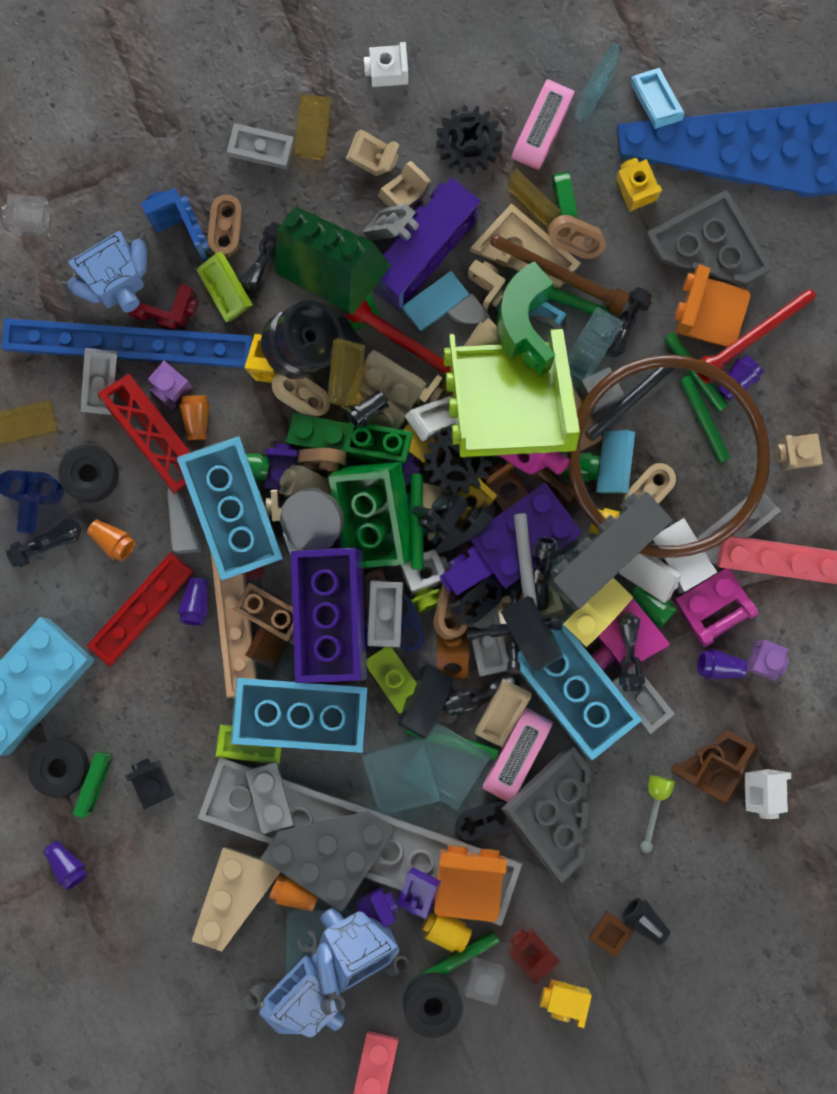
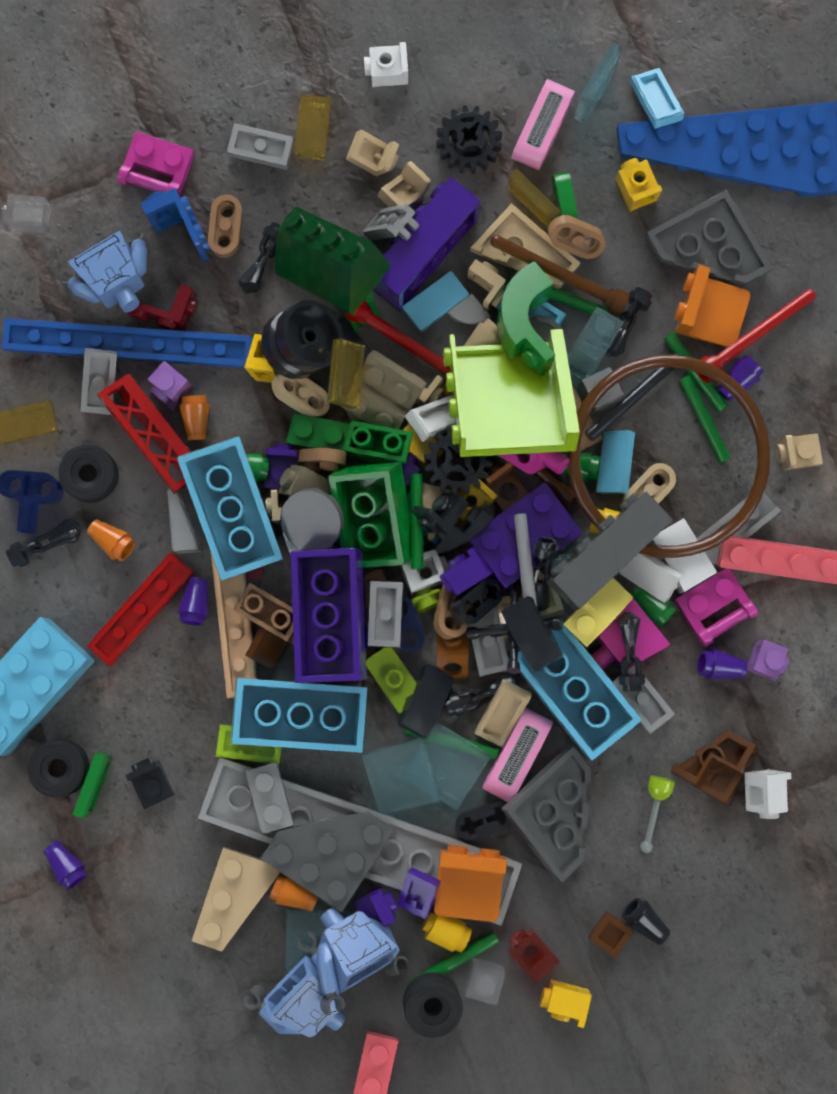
lime plate [196,252,253,322] -> none
black pin [347,390,390,428] -> none
none -> dark pink plate [117,131,195,196]

